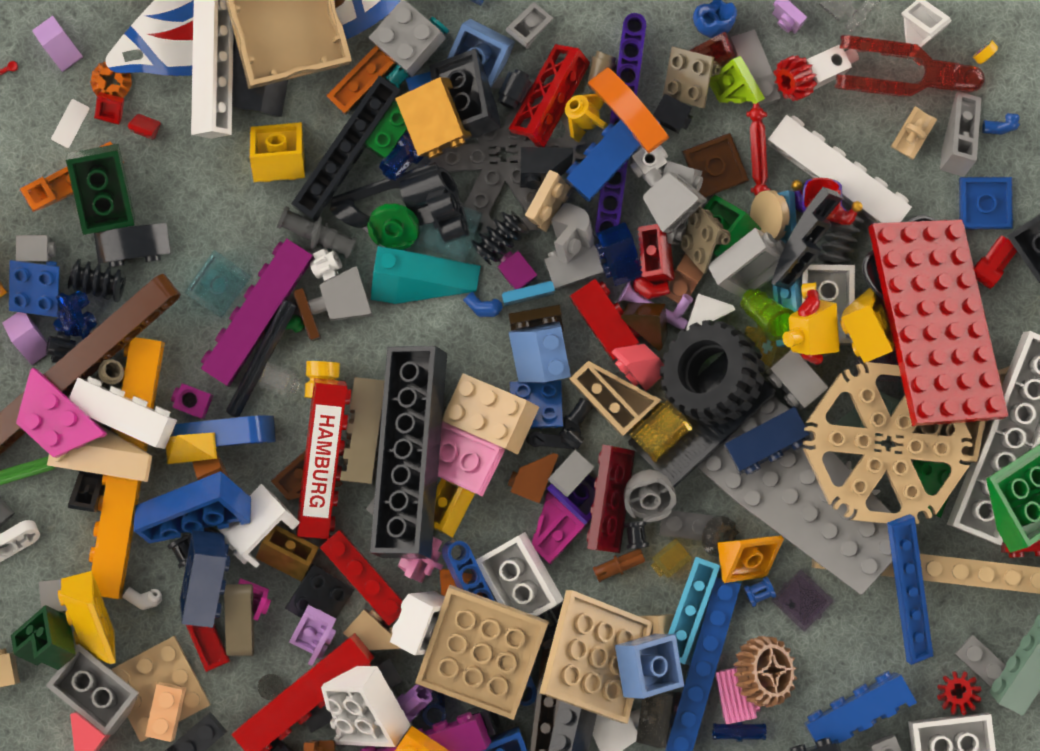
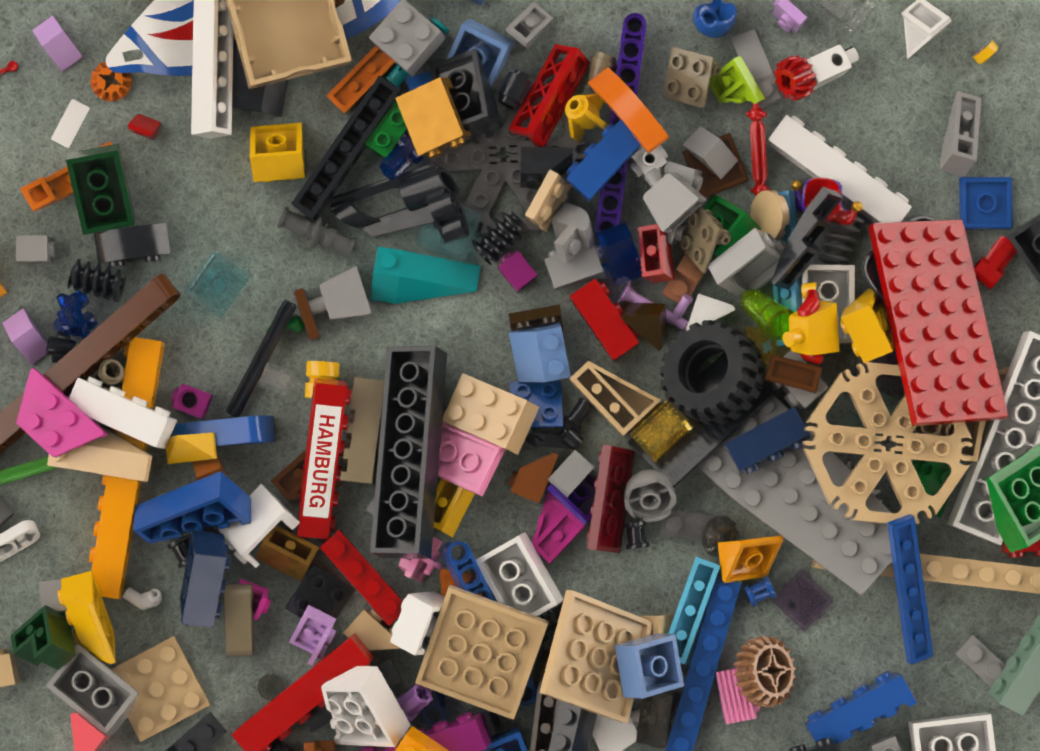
blue hinge [9,260,59,317] -> none
black slope [68,471,104,512] -> none
red tile [94,92,125,125] -> none
light nougat brick [145,682,186,742] -> none
red tile [186,624,230,672] -> none
magenta brick [201,238,314,387] -> none
white gear [310,248,342,281] -> none
green tile [367,203,420,250] -> none
blue arm [463,292,503,317] -> none
dark azure tile [502,281,555,307] -> none
dark orange axle [593,548,645,583] -> none
coral slope [612,344,664,391] -> none
red arm [633,276,671,299] -> none
clear yellow brick [650,538,692,578] -> none
black brick [653,93,693,134] -> none
clear red slope [689,32,735,66] -> none
clear blue pin [712,721,767,742] -> none
clear red piece [835,35,985,97] -> none
tan hips [891,106,937,160] -> none
red gear [937,671,982,716] -> none
blue arm [982,113,1020,135] -> none
none -> light grey slope [682,126,738,180]
none -> reddish brown tile [764,354,822,394]

